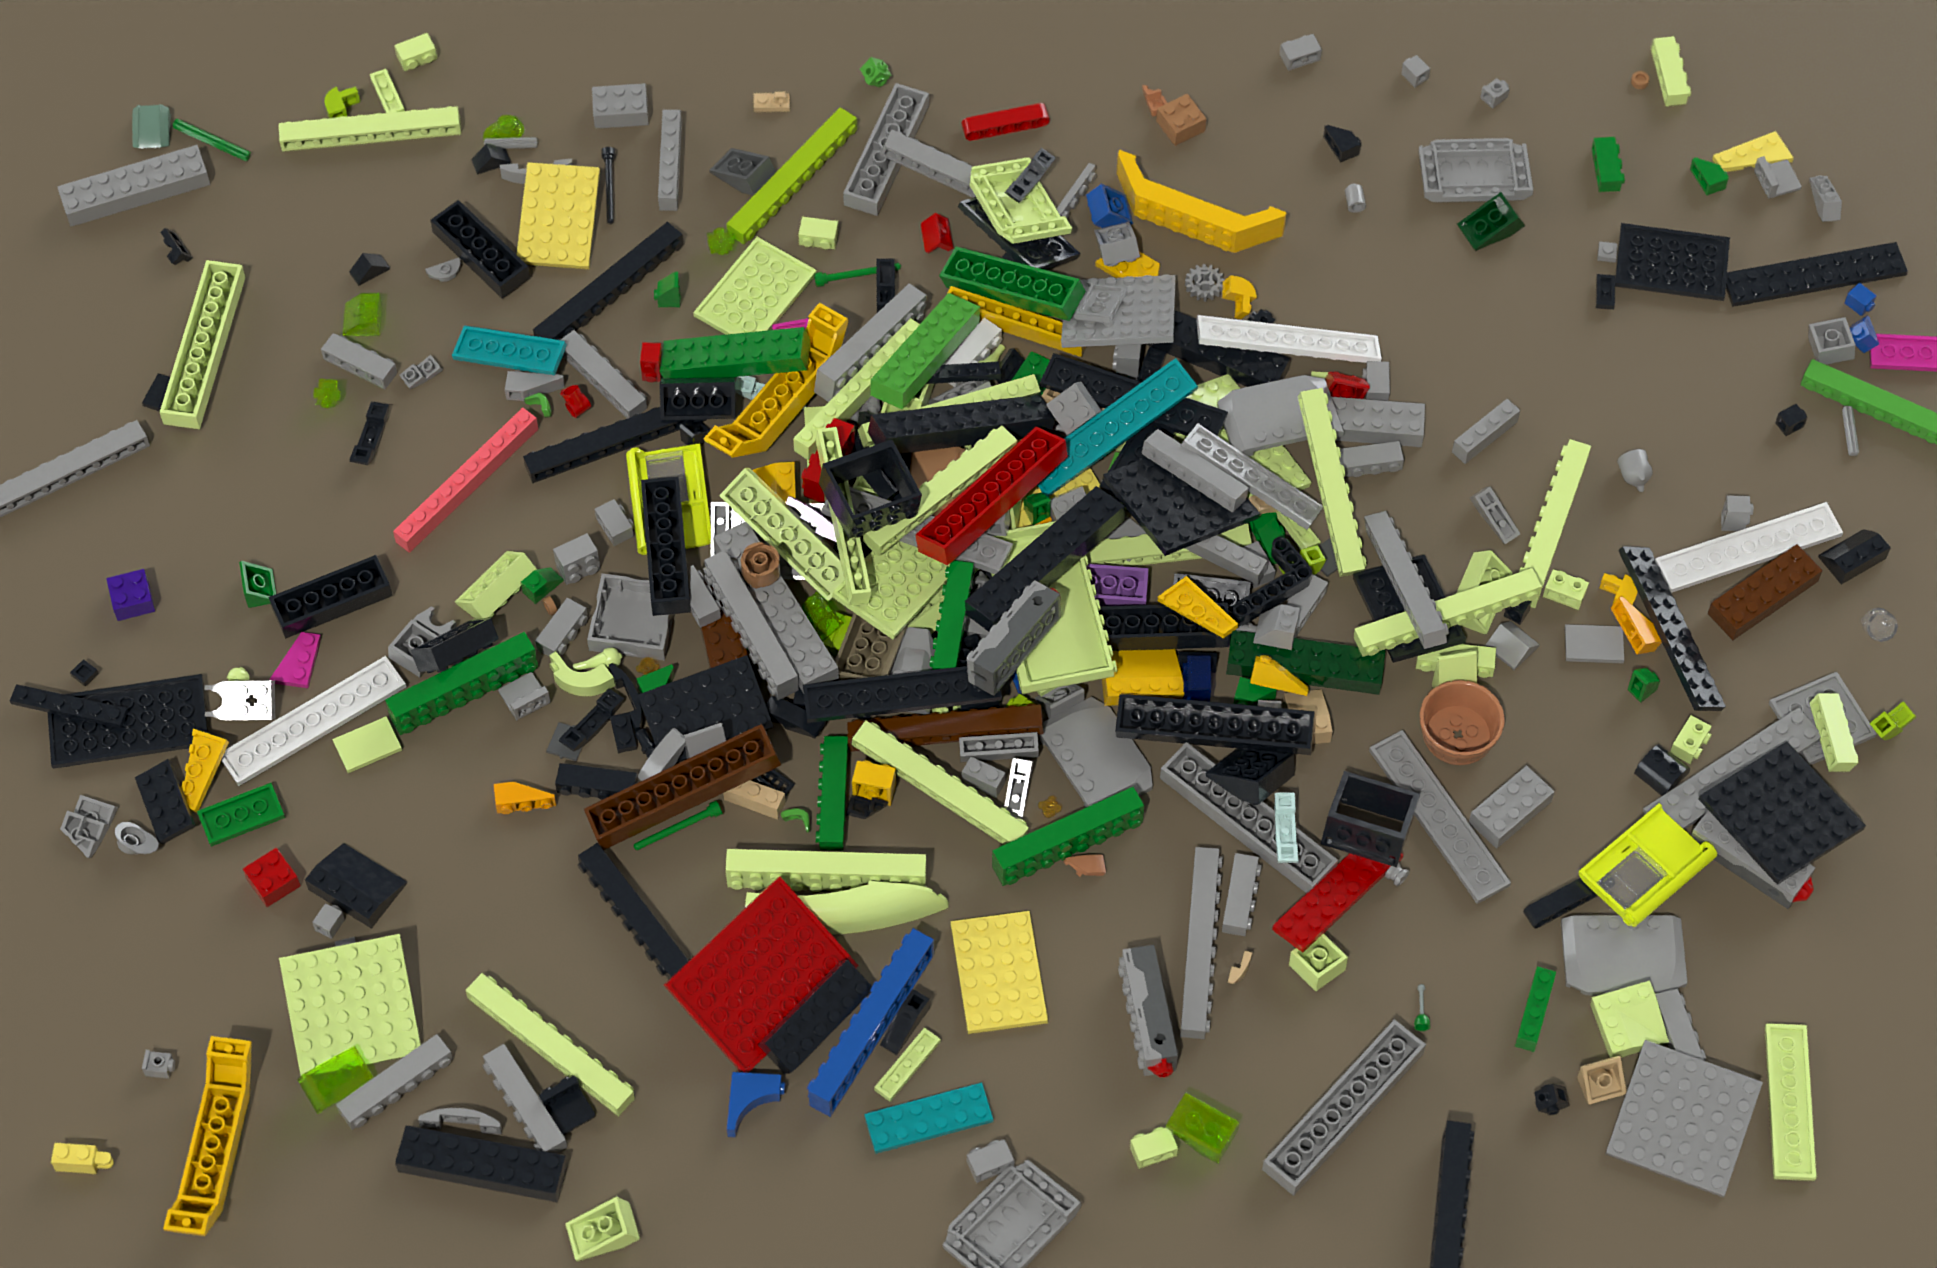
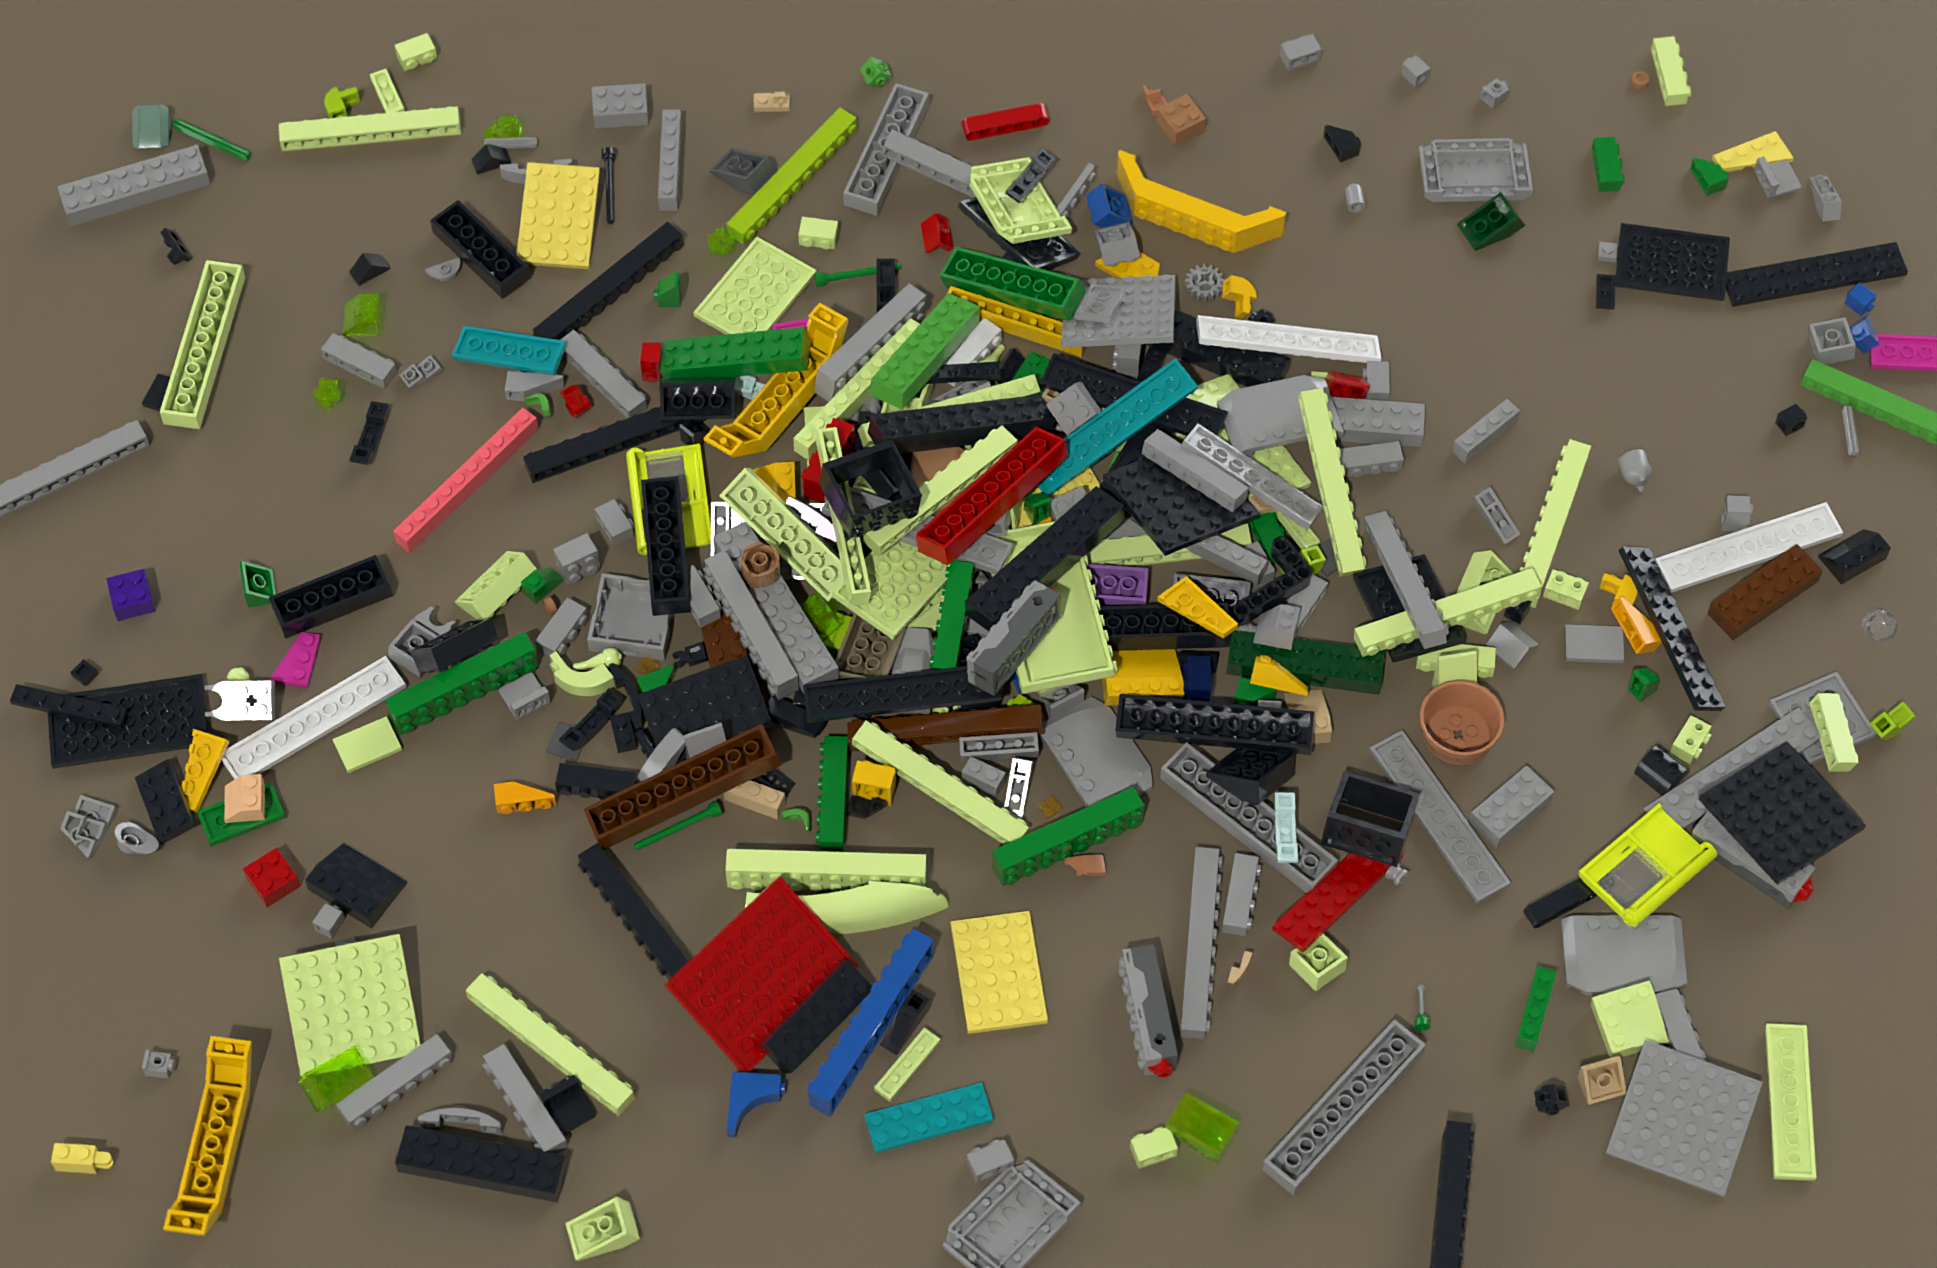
none -> light nougat slope [225,774,265,823]
none -> black plate [672,642,708,668]

